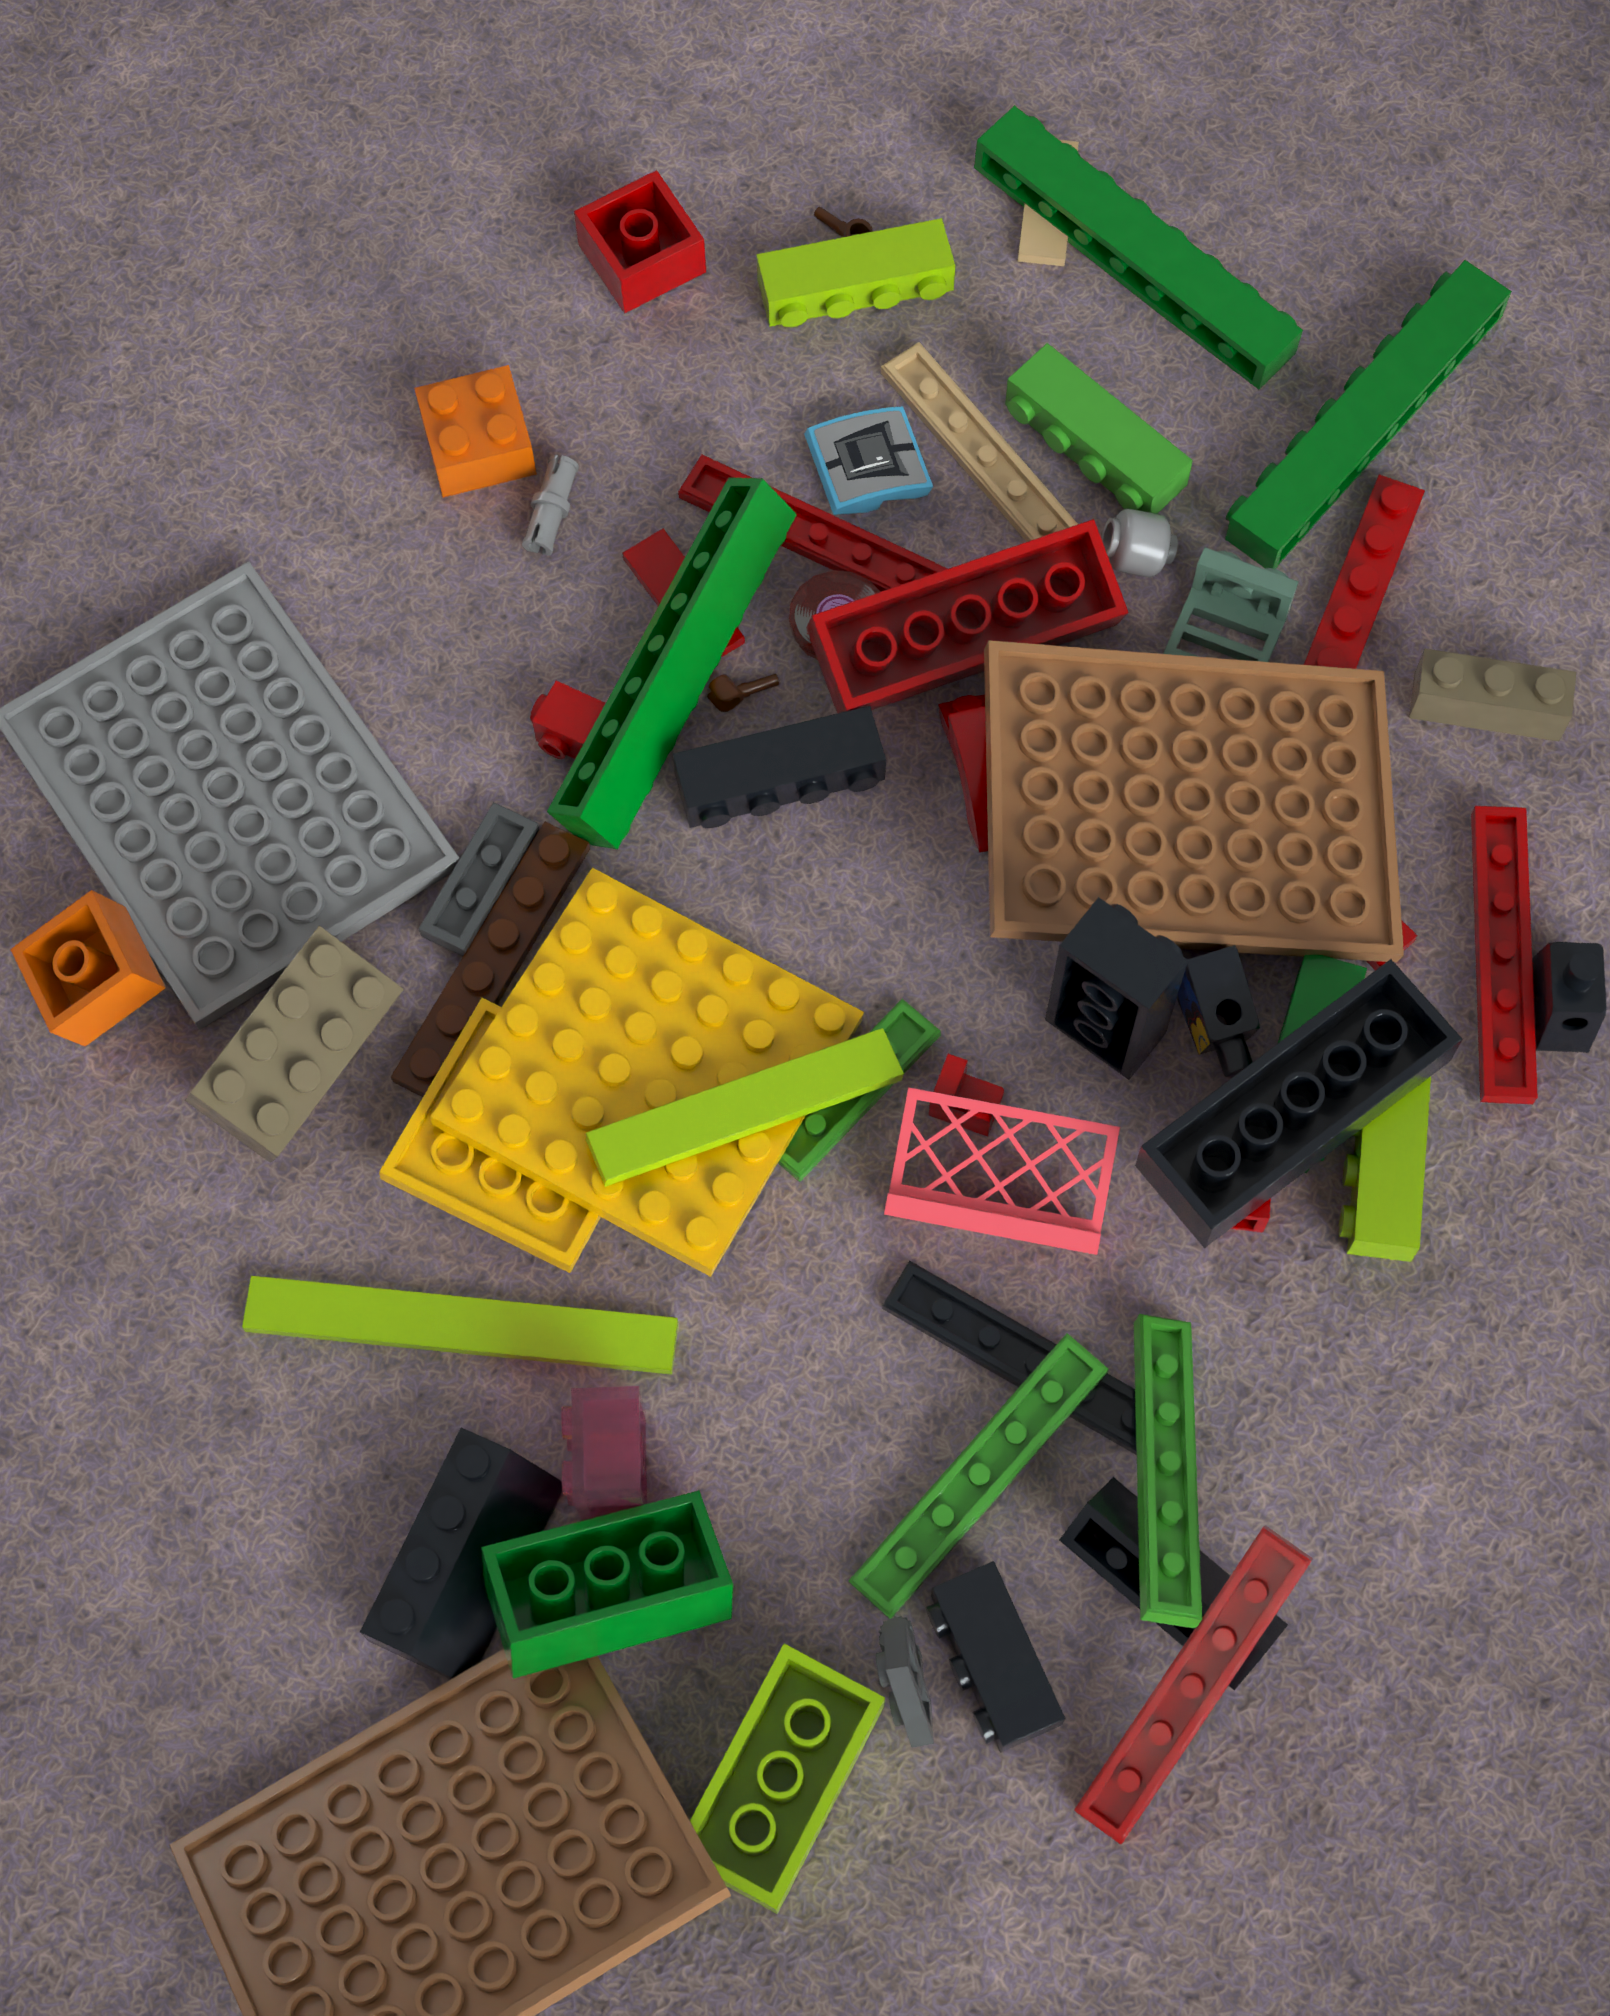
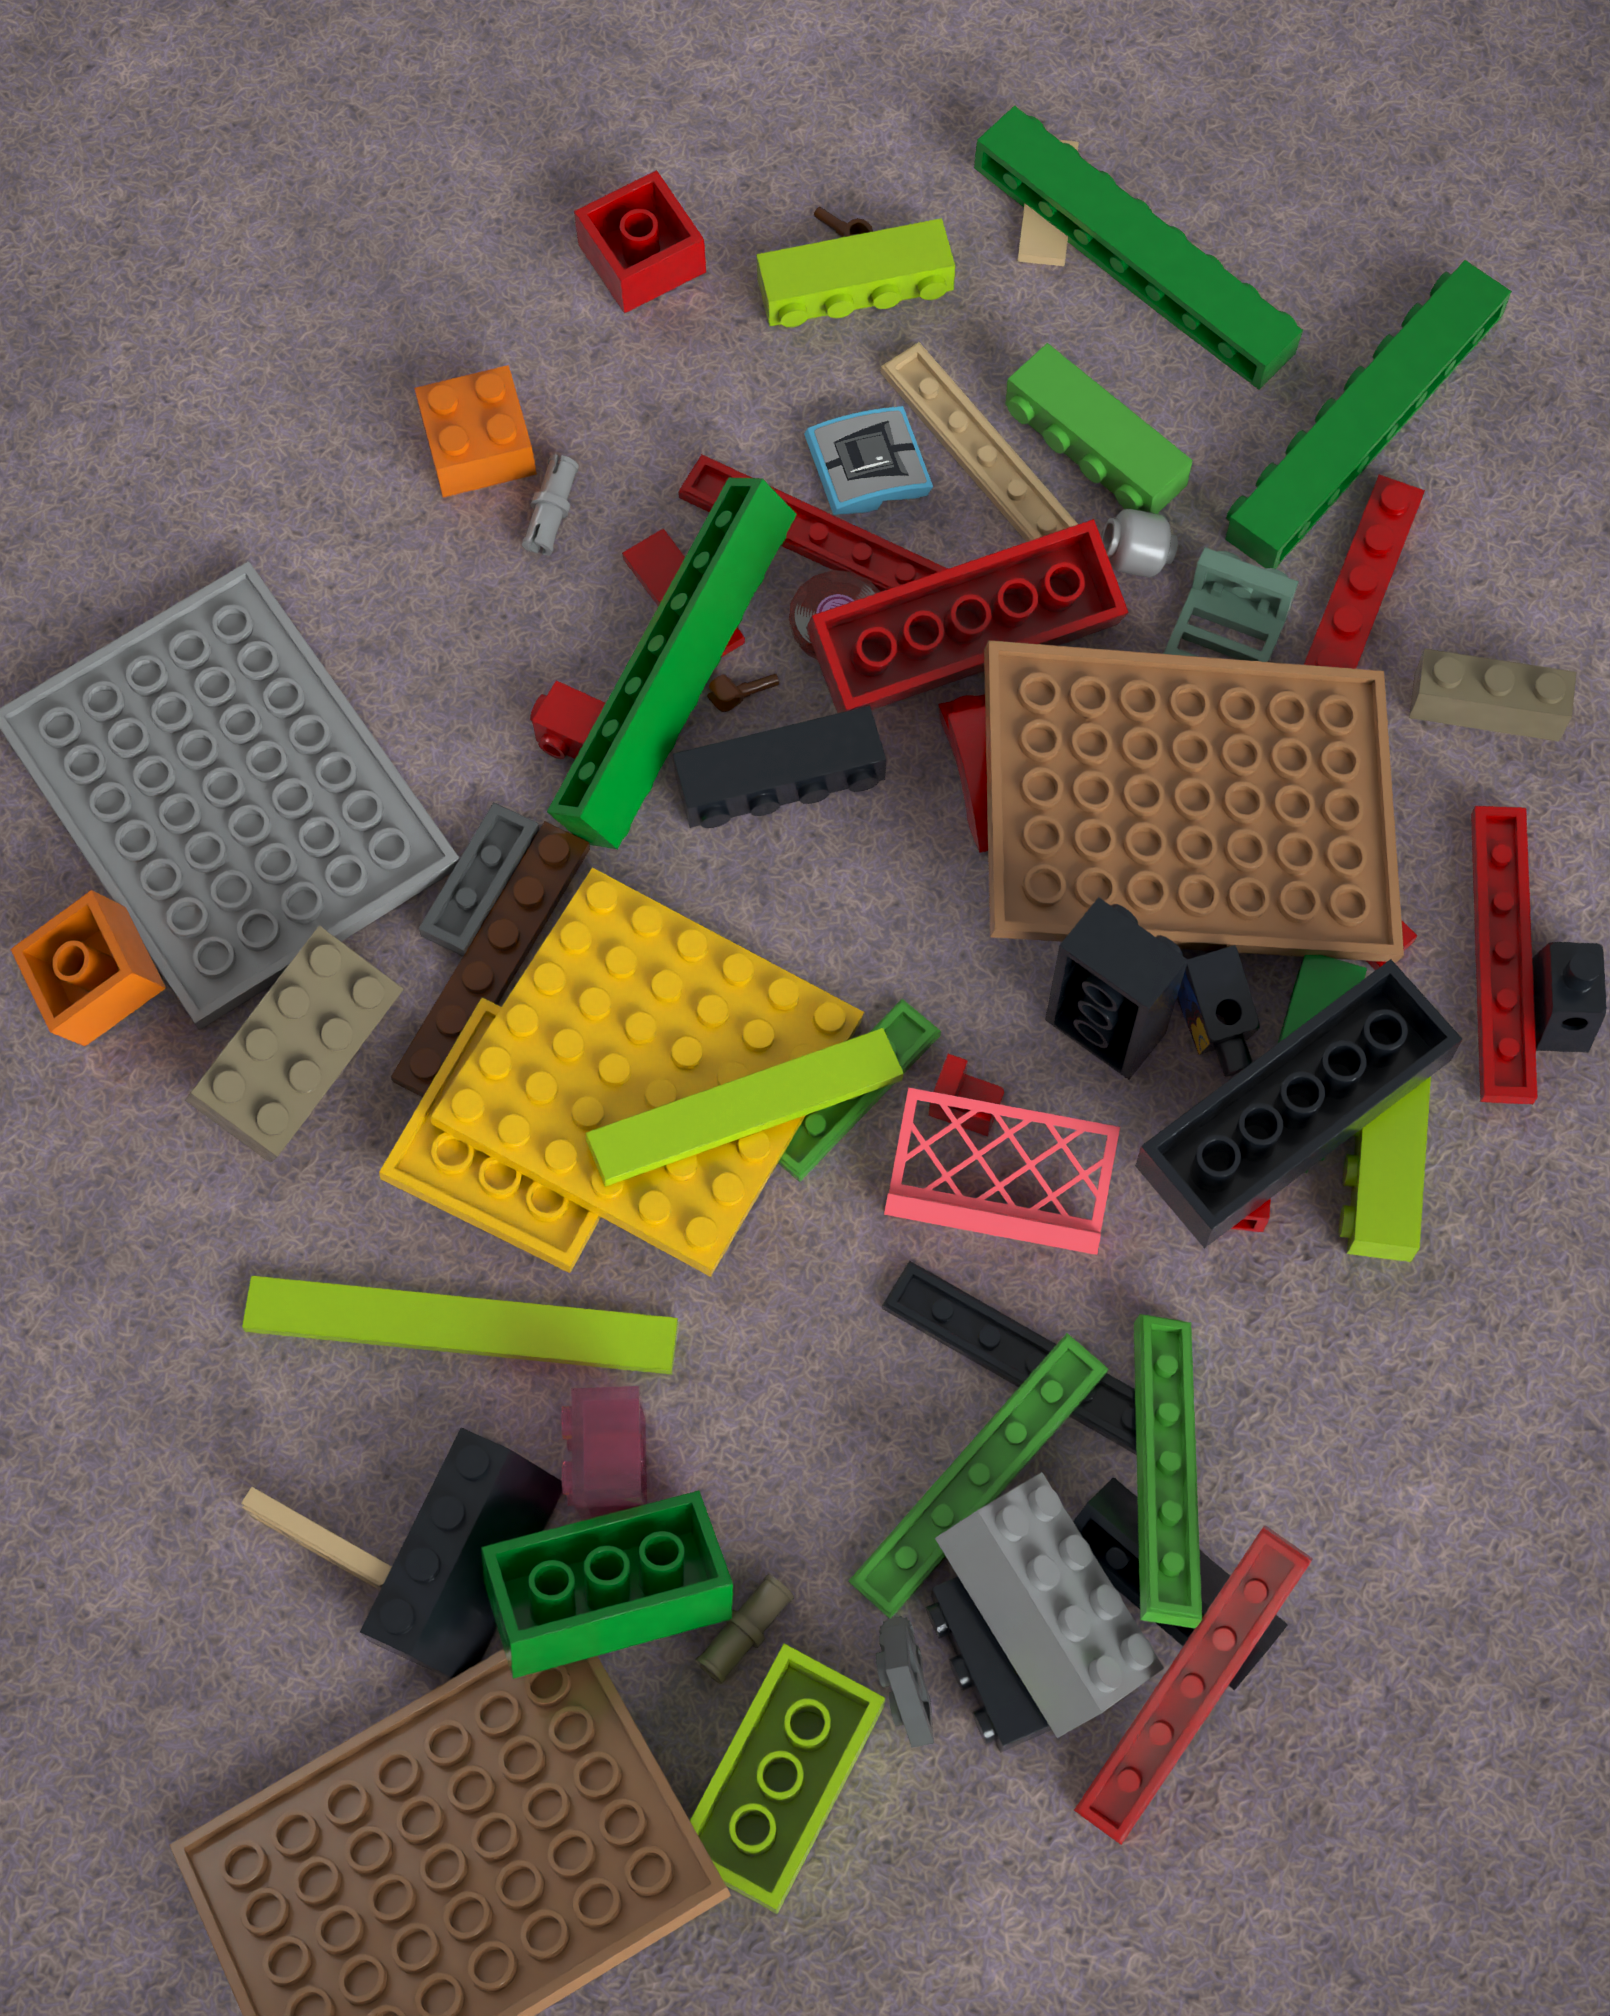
none -> tan tile [241,1487,392,1591]
none -> dark tan pin [695,1574,794,1684]
none -> light grey brick [935,1472,1164,1738]

